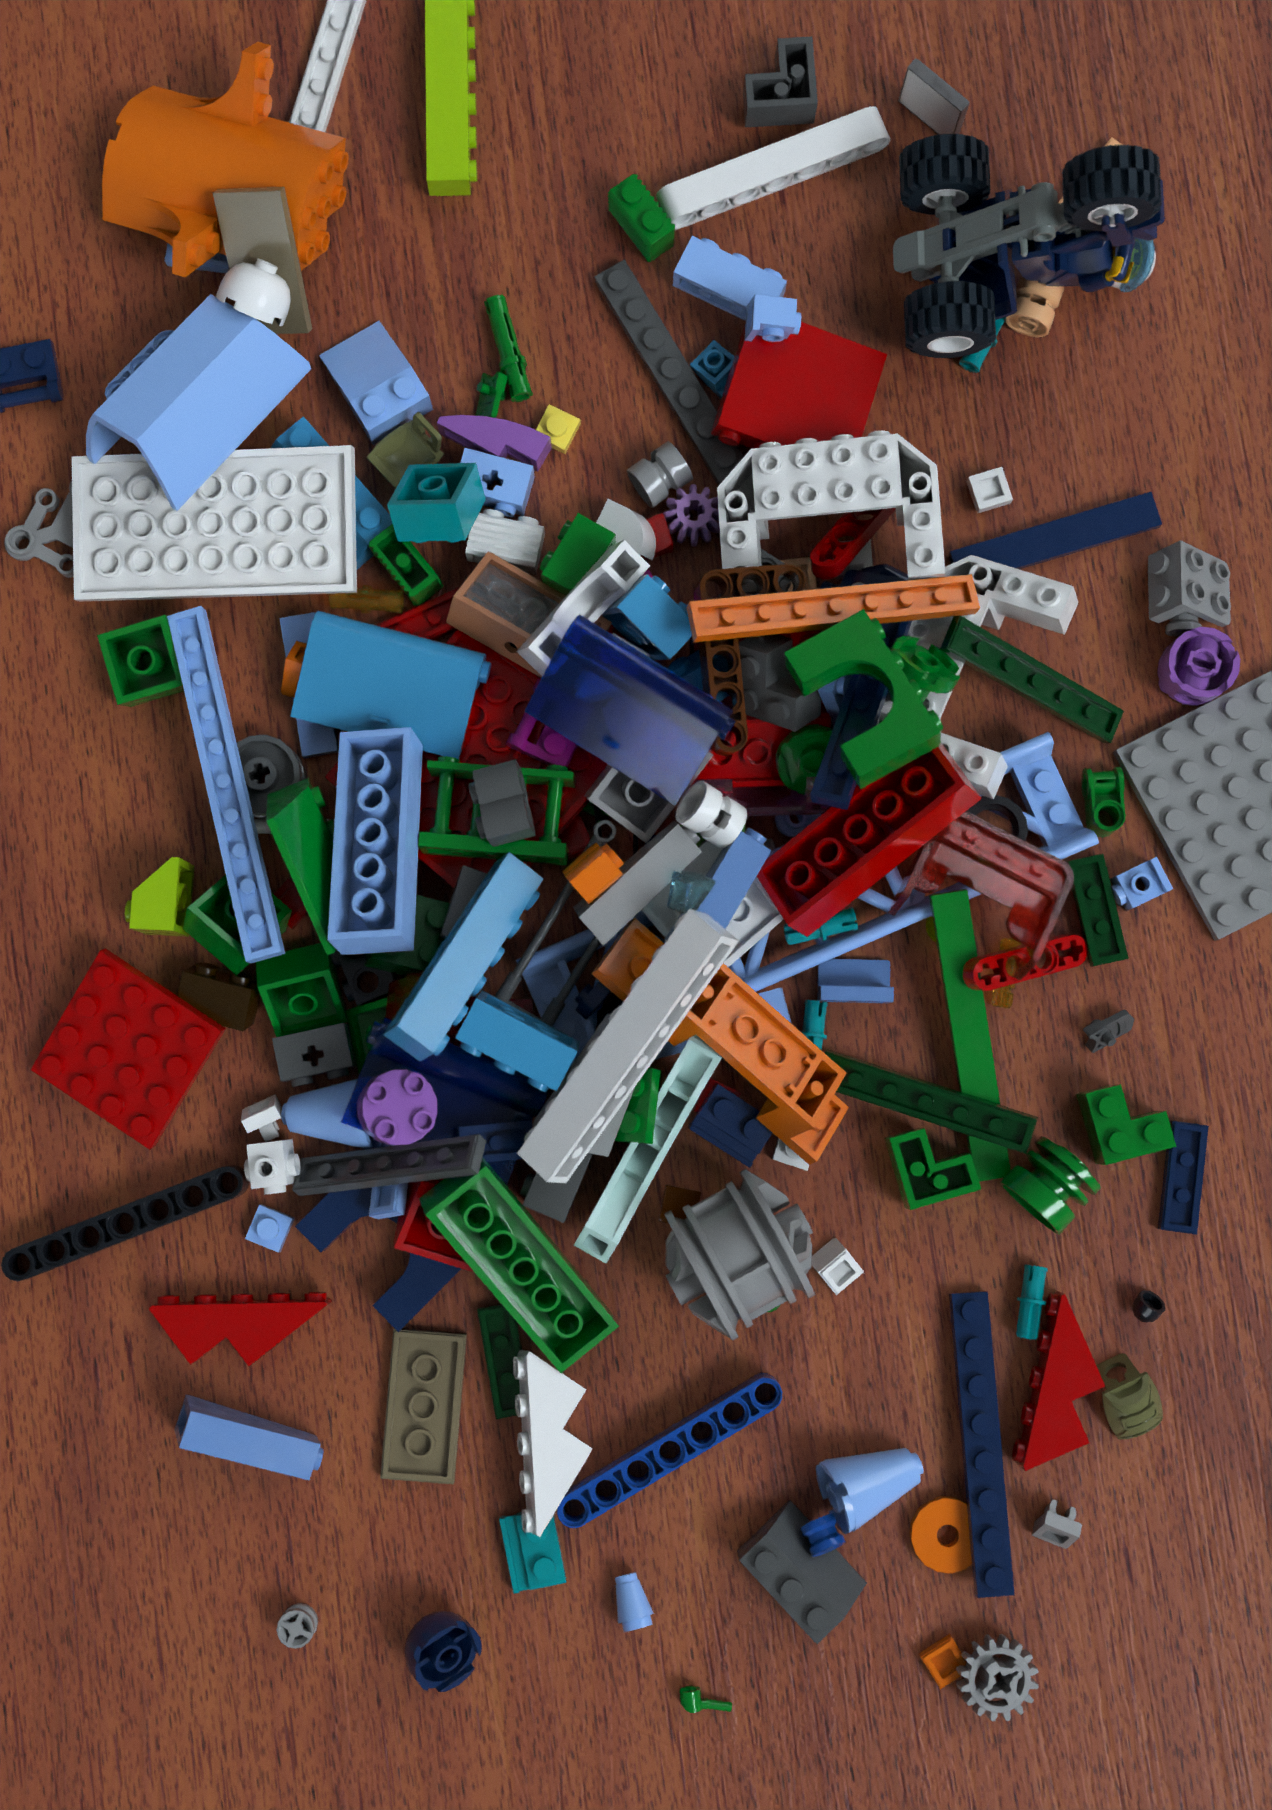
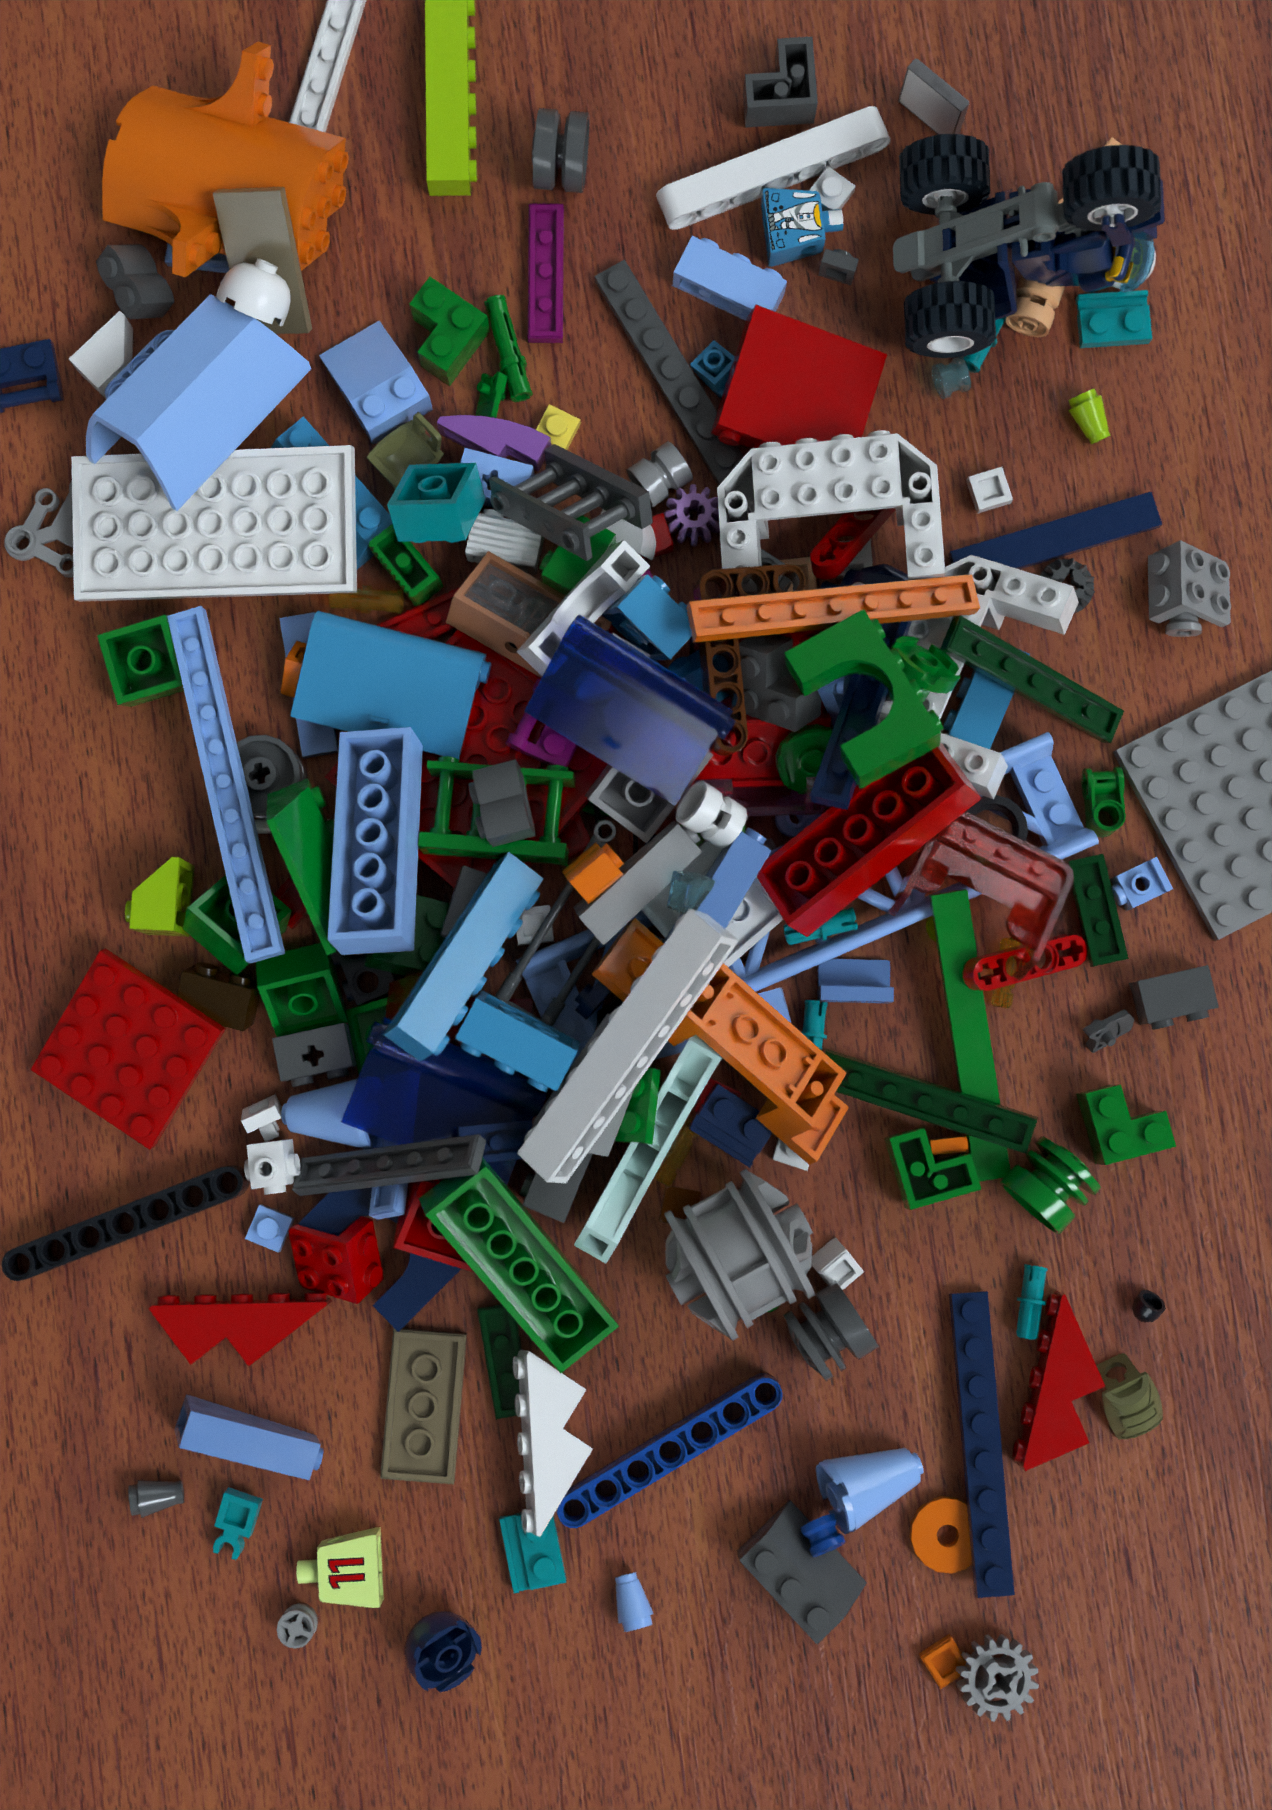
medium lavender brick [357,1070,437,1145] -> none
green brick [608,174,675,262] -> none
green hand [680,1686,732,1713] -> none
light blue brick [744,294,801,342] -> none
light grey tile [1032,1499,1082,1549] -> none
medium lavender brick [1158,627,1240,706] -> none
dark blue tile [1158,1121,1209,1235] -> none
none -> white slope [69,311,133,400]
none -> dark grey brick [96,244,175,319]
none -> dark grey cone [128,1480,184,1518]
none -> teal plate [213,1487,263,1560]
none -> red bracket [288,1216,384,1304]
none -> yellowish green torso [297,1527,384,1608]
none -> green brick [409,276,490,386]
none -> dark grey fence [489,444,653,561]
none -> white plate [516,905,554,946]
none -> magenta tile [528,204,564,343]
none -> dark grey wheel [532,108,590,193]
none -> clear yellow axle [654,1117,698,1186]
none -> dark azure torso [761,188,843,267]
none -> dark grey wheel [783,1281,879,1382]
none -> white plate [809,166,856,211]
none -> dark grey plate [818,249,859,286]
none -> orange tile [928,1136,968,1155]
none -> clear light blue wheel [932,357,971,399]
none -> dark azure brick [943,649,1030,749]
none -> dark grey gear [1040,558,1095,613]
none -> lime cone [1068,388,1111,445]
none -> teal plate [1075,290,1152,348]
none -> dark grey brick [1129,965,1219,1030]

